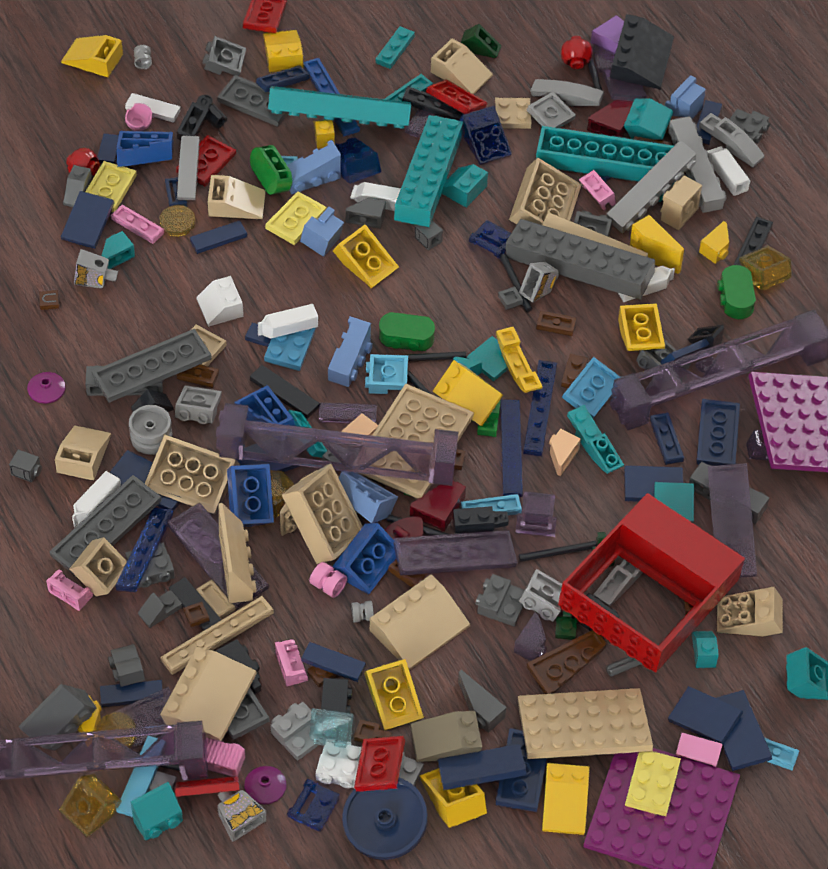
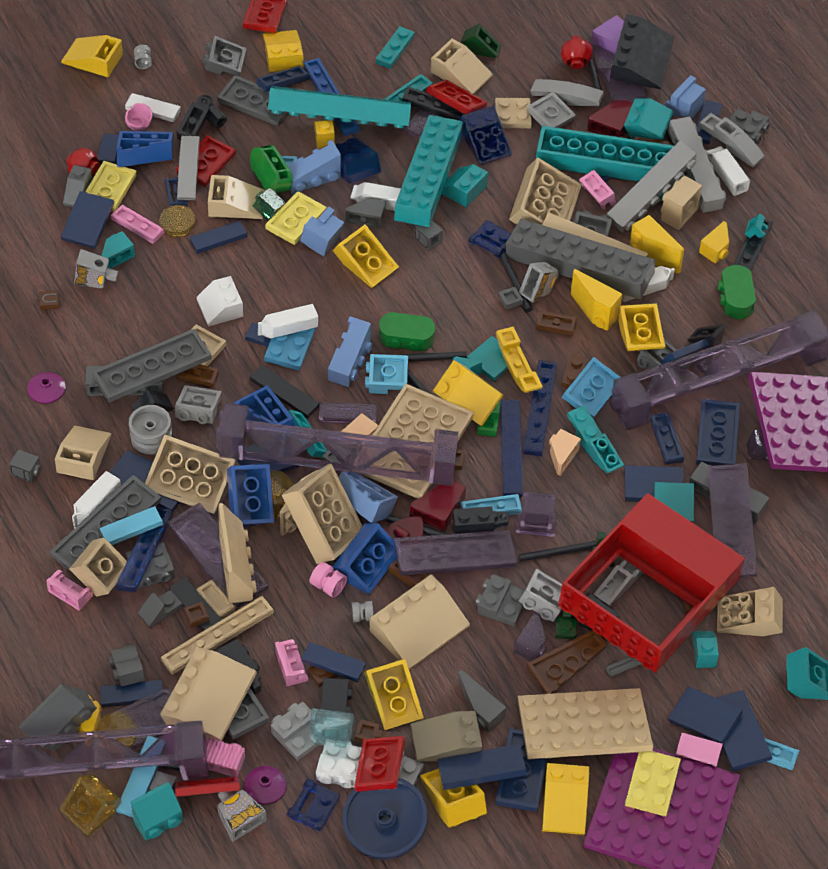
clear yellow slope [739,245,792,290] -> none
none -> medium azure tile [100,506,163,545]
none -> clear green brick [253,188,285,221]
none -> yellow slope [571,269,622,331]
none -> teal tile [745,213,768,238]

